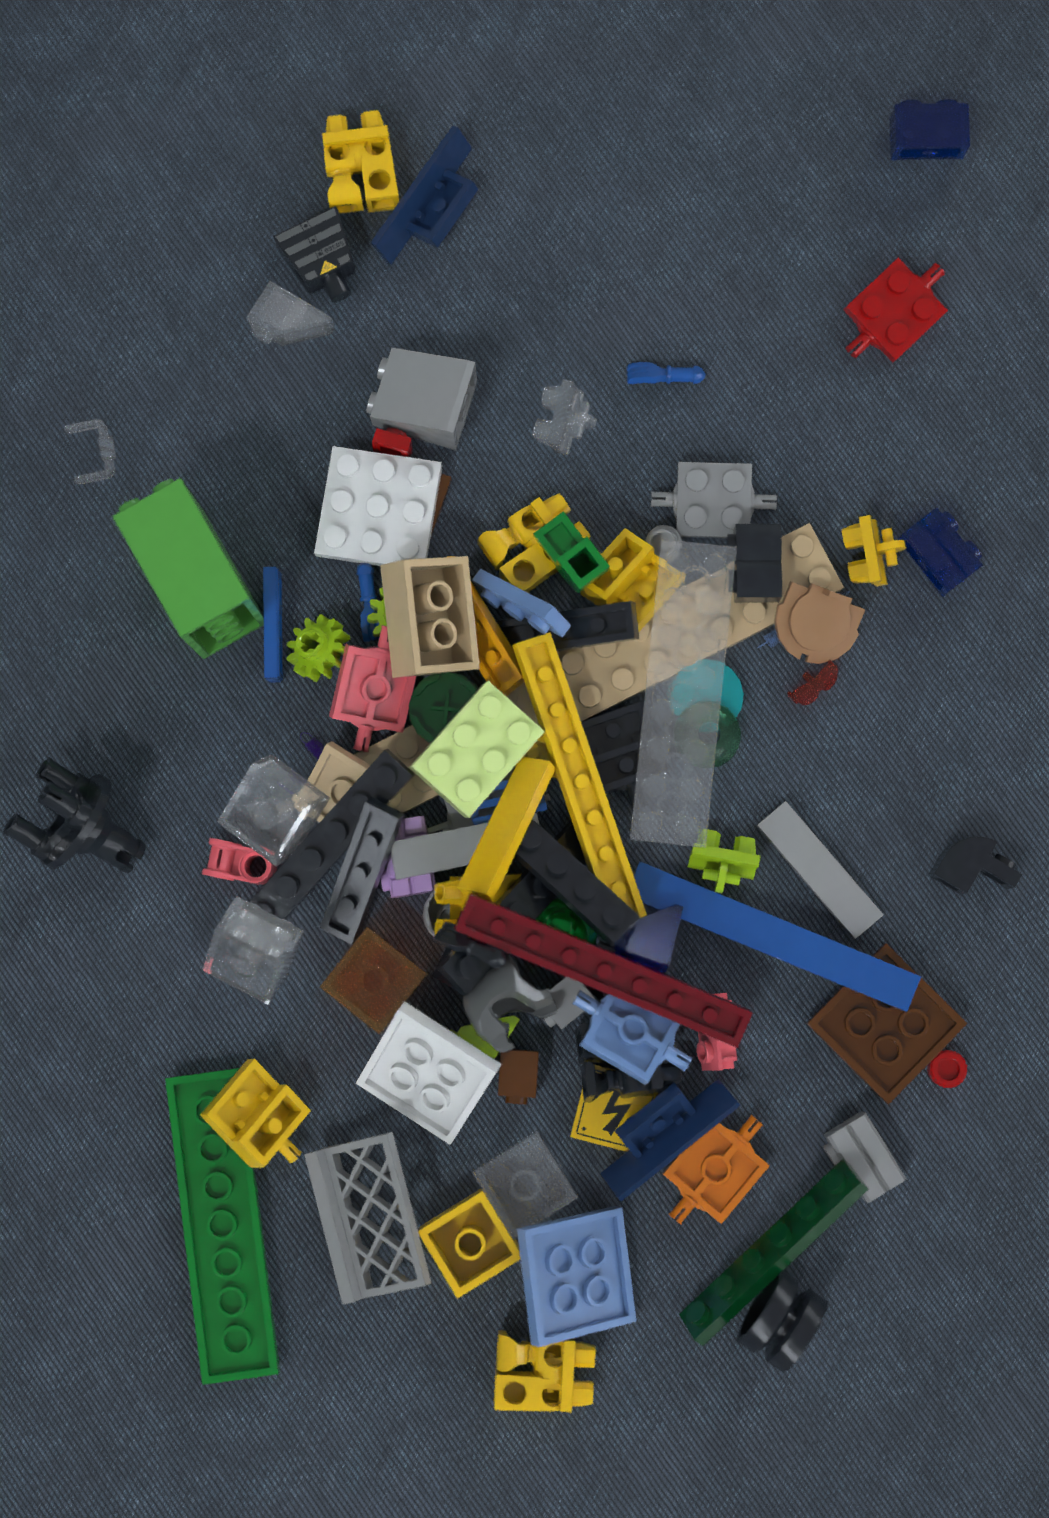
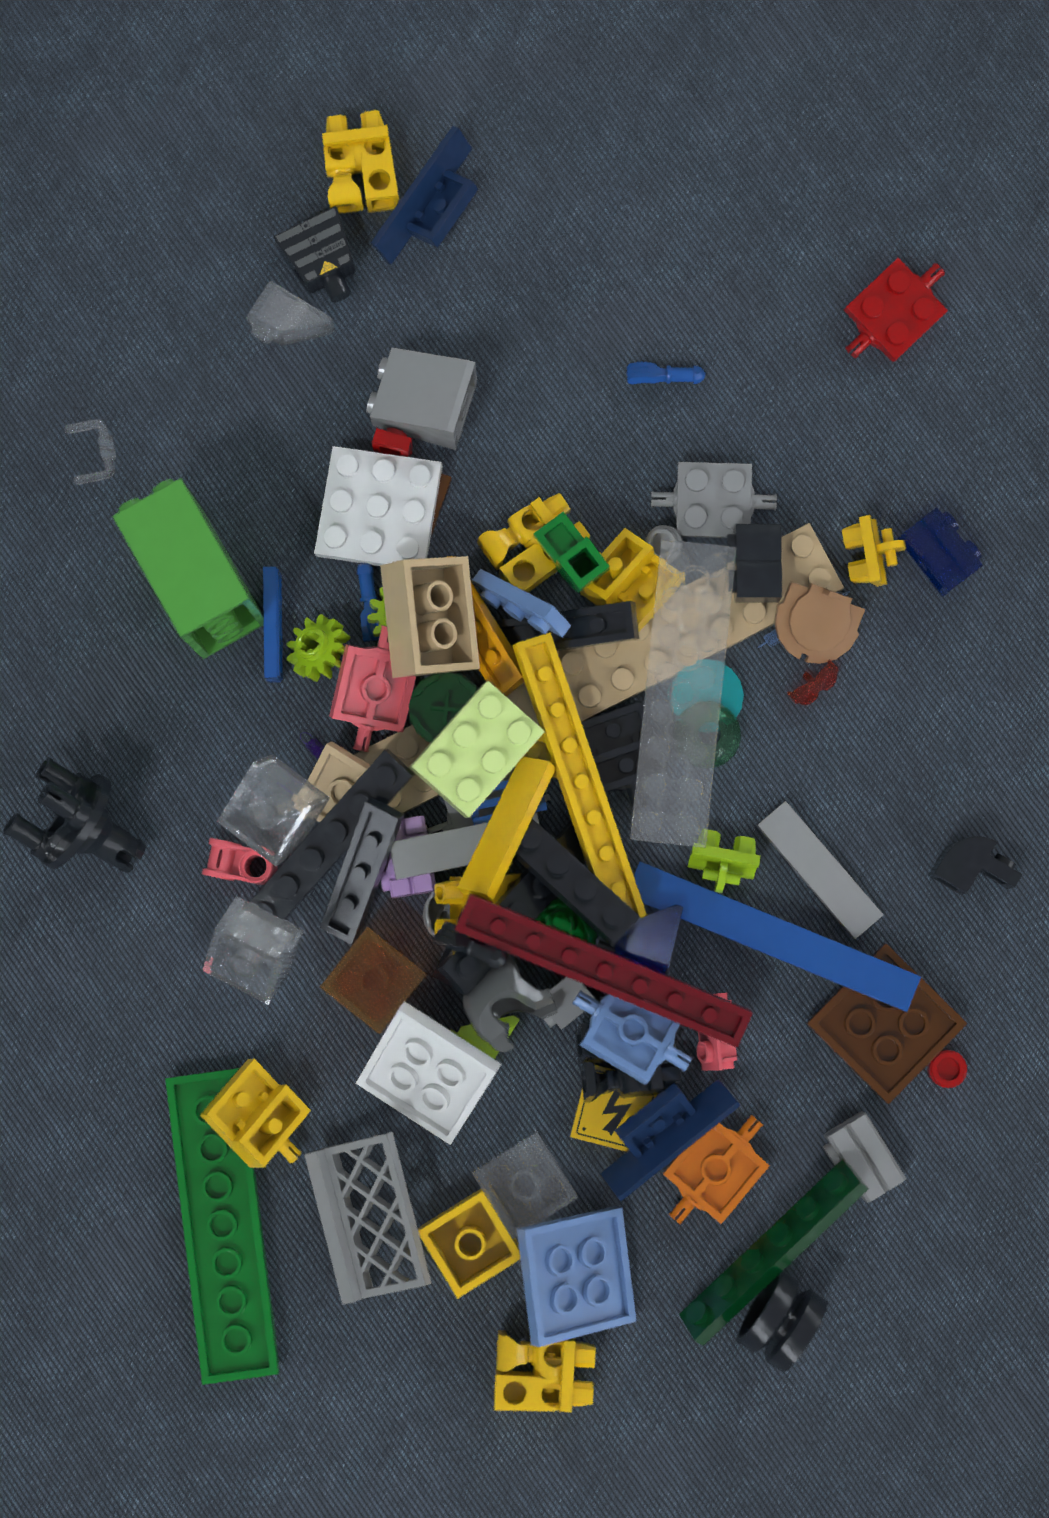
reddish brown brick [498,1049,539,1104] -> none
clear hips [532,379,597,455] -> none
clear blue brick [889,99,970,160] -> none

